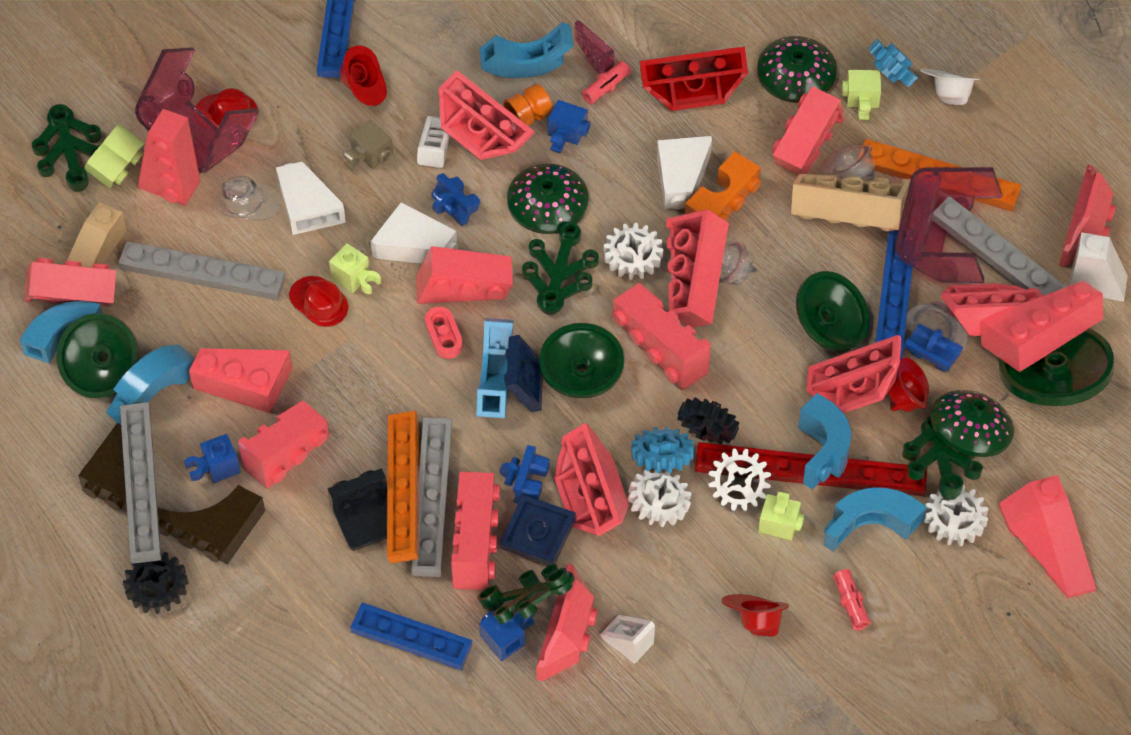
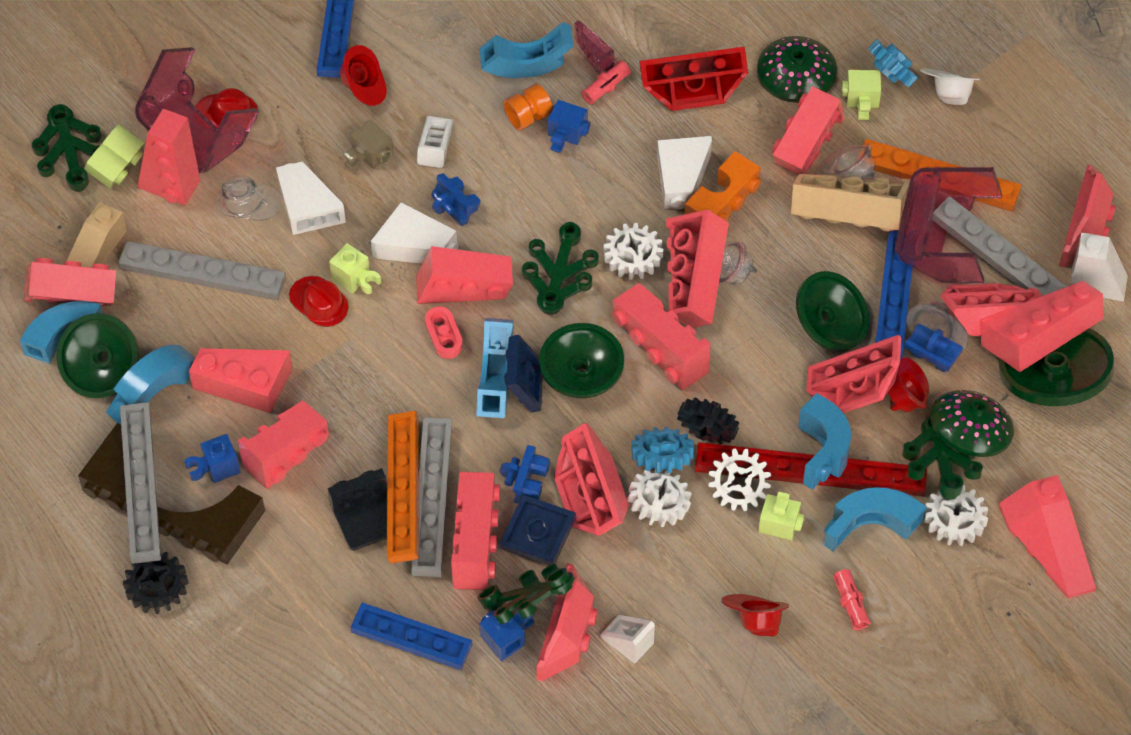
coral wedge [438,70,534,160] -> none
dark green dish [507,164,589,234] -> none

